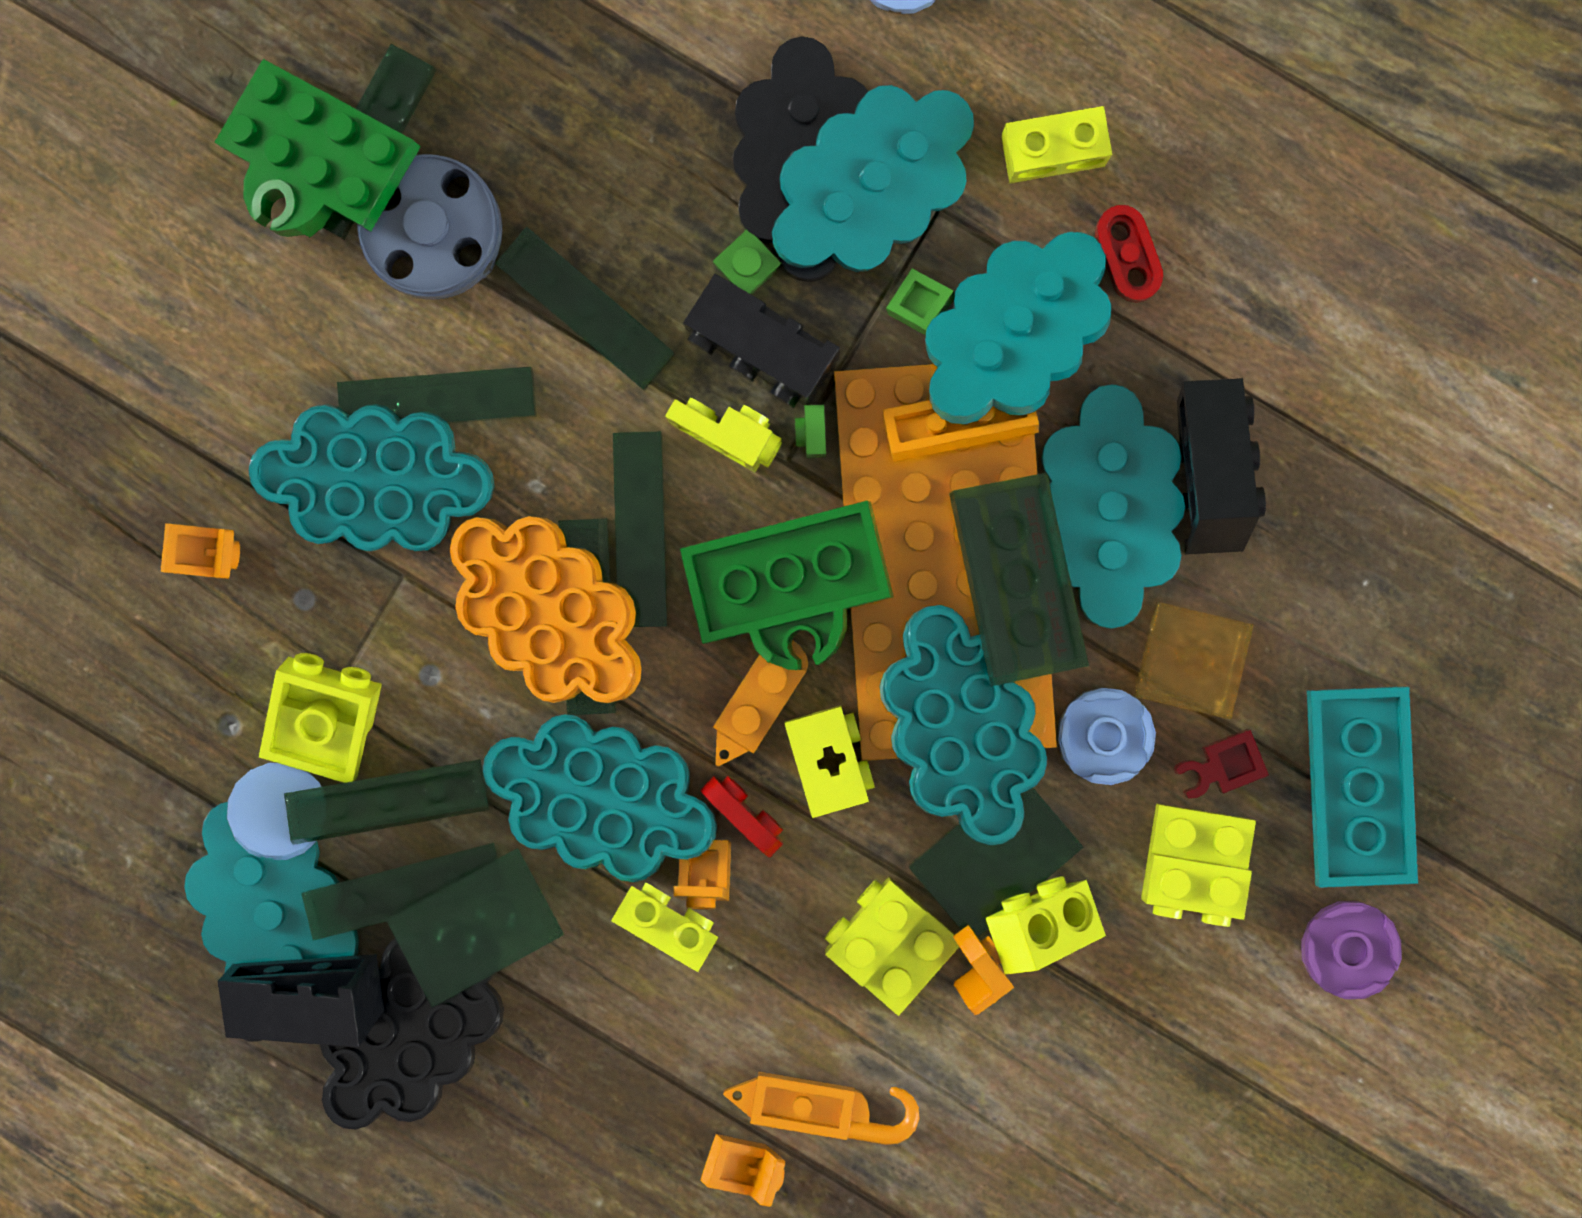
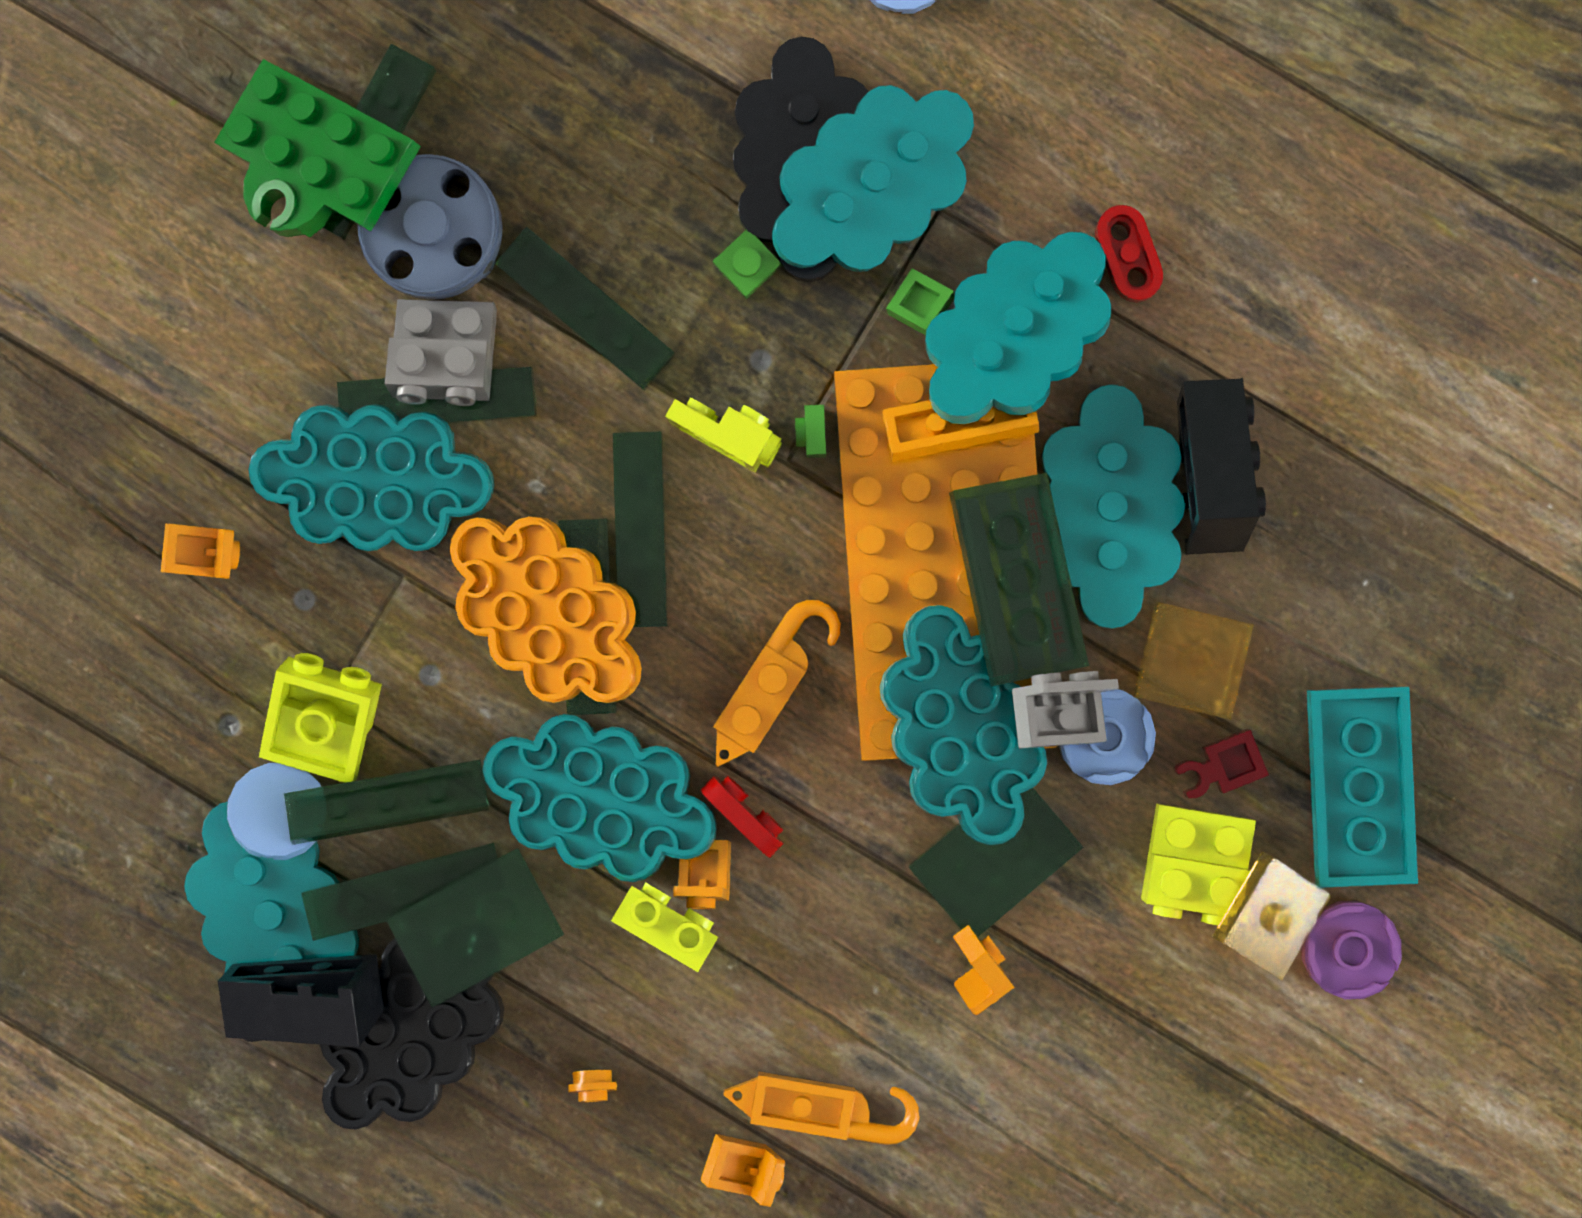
green plate [680,500,894,670] -> none
black wedge [683,273,840,409] -> none
neon yellow brick [784,705,875,818] -> none
neon yellow plate [824,877,959,1016] -> none
neon yellow brick [985,876,1106,974] -> none
neon yellow brick [1001,106,1112,184] -> none
none -> light grey plate [385,299,497,406]
none -> light orange plate [568,1070,617,1102]
none -> light grey bracket [1012,671,1119,749]
none -> clear yellow plate [1212,852,1331,980]

